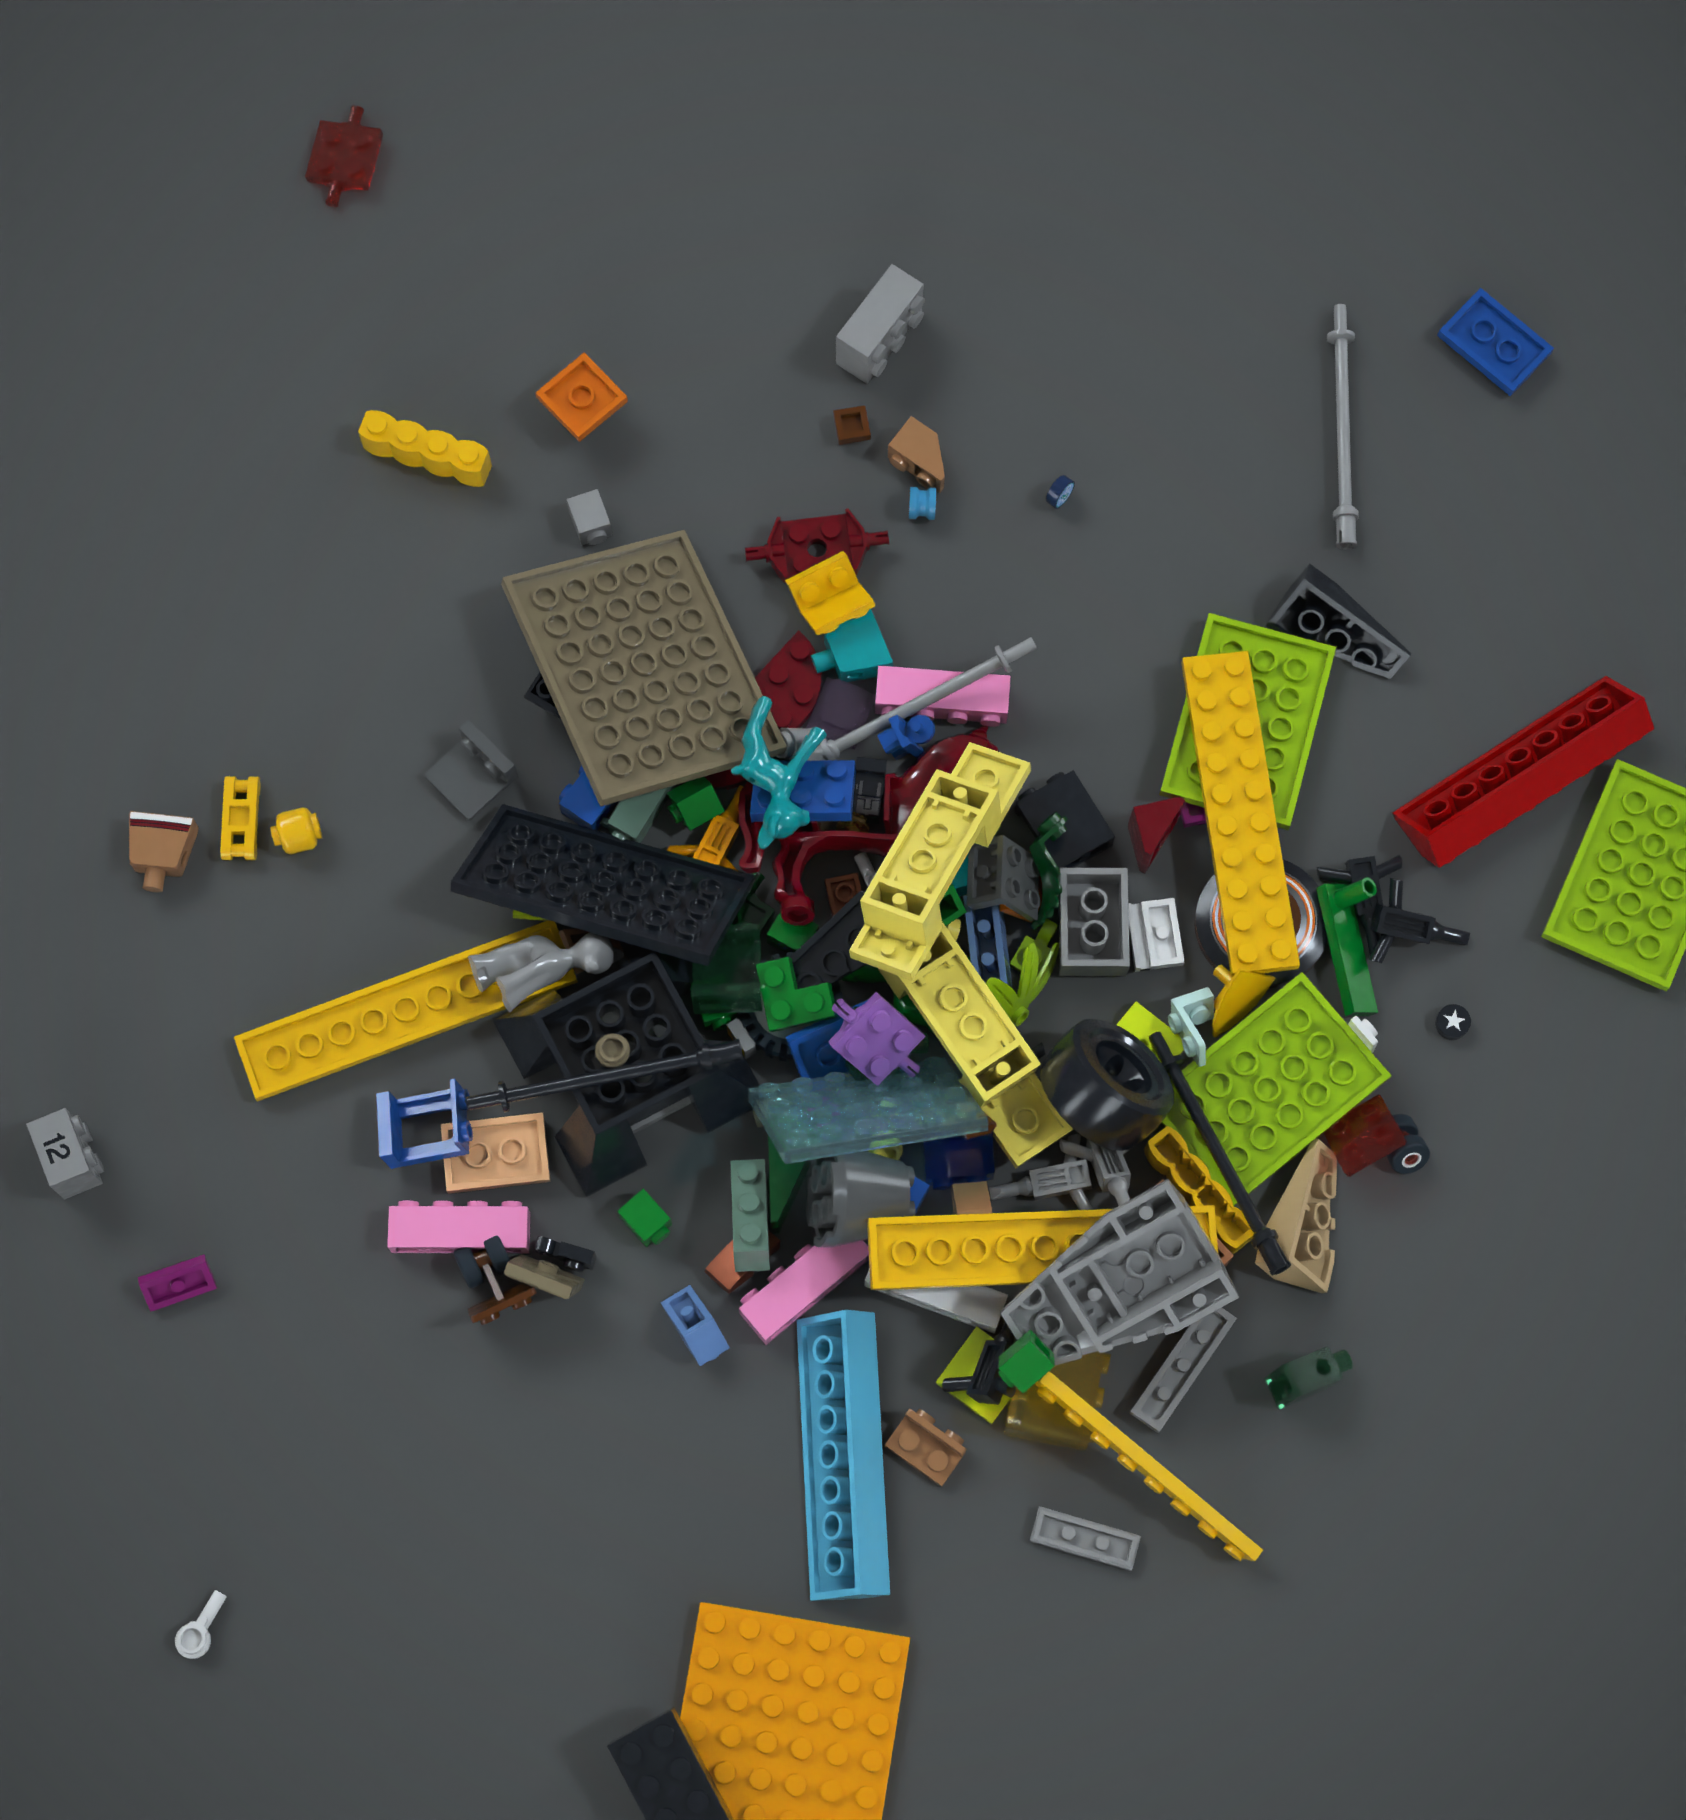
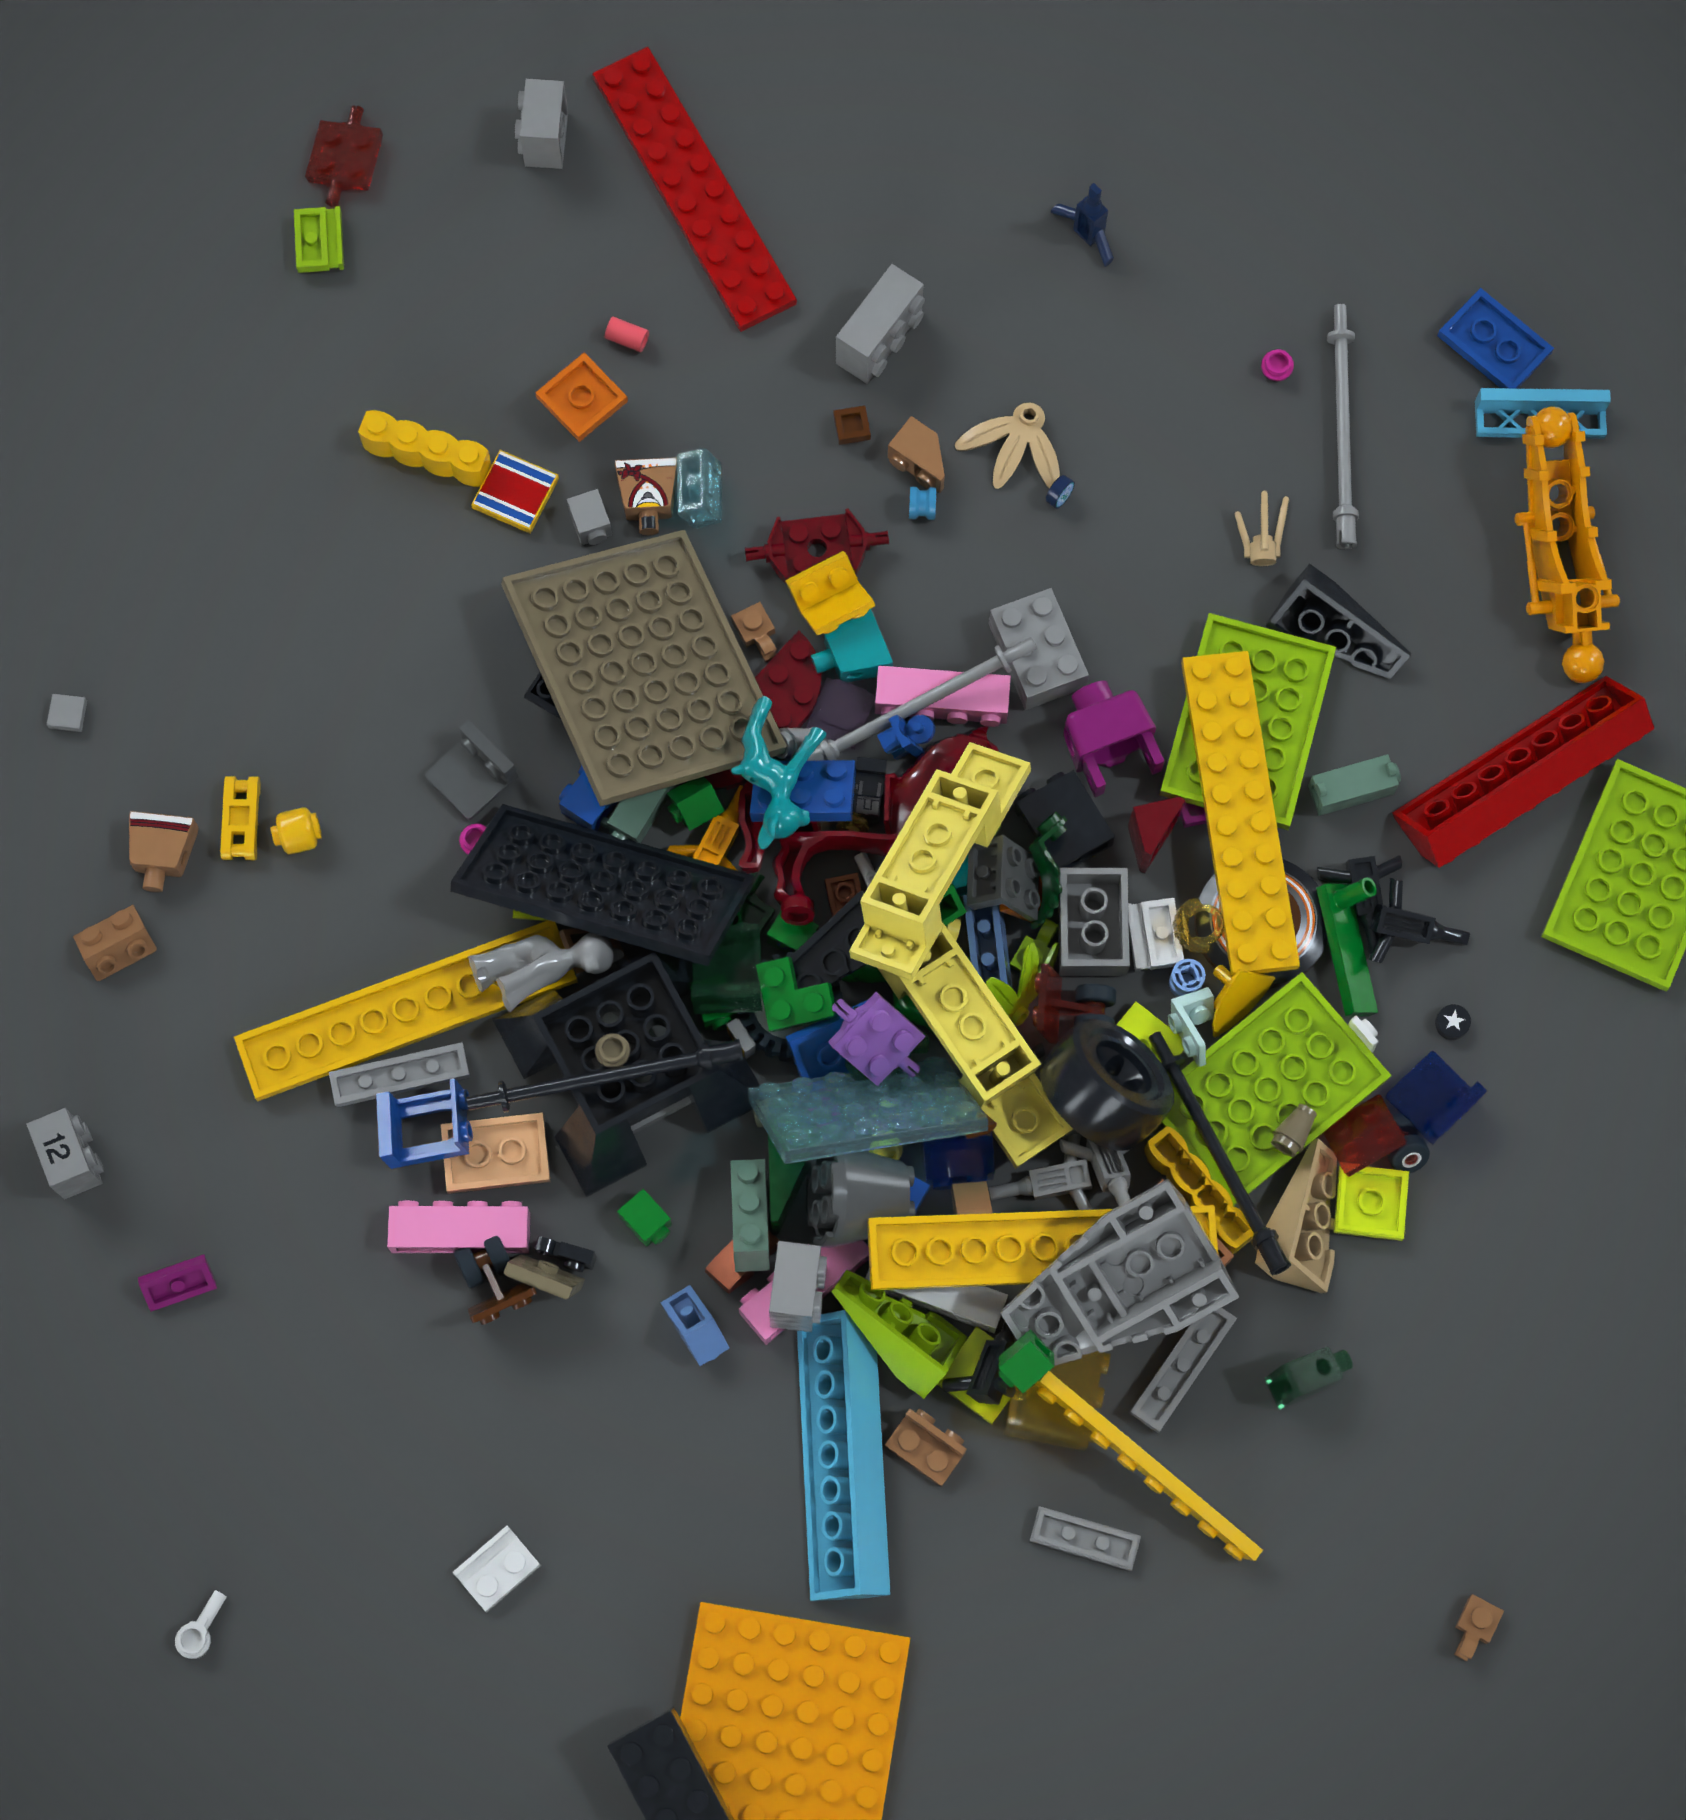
none -> light grey tile [47,694,87,732]
none -> medium nougat bracket [73,905,157,981]
none -> lime plate [294,206,344,273]
none -> light grey plate [328,1042,470,1107]
none -> white plate [453,1525,541,1612]
none -> dark pink plate [459,824,487,855]
none -> tile [471,450,559,534]
none -> light grey brick [515,79,568,169]
none -> red plate [592,47,797,332]
none -> coral piece [604,316,649,353]
none -> torso [615,457,678,536]
none -> clear light blue brick [677,448,722,528]
none -> medium nougat plate [731,602,777,662]
none -> light grey brick [769,1241,827,1332]
none -> lime wedge [831,1270,967,1399]
none -> tan plant [955,403,1060,489]
none -> light grey brick [988,588,1089,710]
none -> clear red plate [1032,963,1117,1044]
none -> dark blue piece [1051,183,1114,267]
none -> magenta piece [1063,680,1165,798]
none -> light blue wheel [1169,959,1206,997]
none -> clear yellow piece [1172,898,1224,953]
none -> tan plant [1235,490,1289,566]
none -> dark pink plate [1261,349,1294,381]
none -> dark tan cone [1271,1104,1317,1157]
none -> sand green brick [1308,754,1401,816]
none -> neon yellow plate [1334,1164,1409,1241]
none -> clear blue bracket [1385,1051,1487,1145]
none -> medium nougat plate [1454,1594,1504,1661]
none -> medium azure fence [1475,388,1611,439]
none -> light orange piece [1514,406,1620,683]

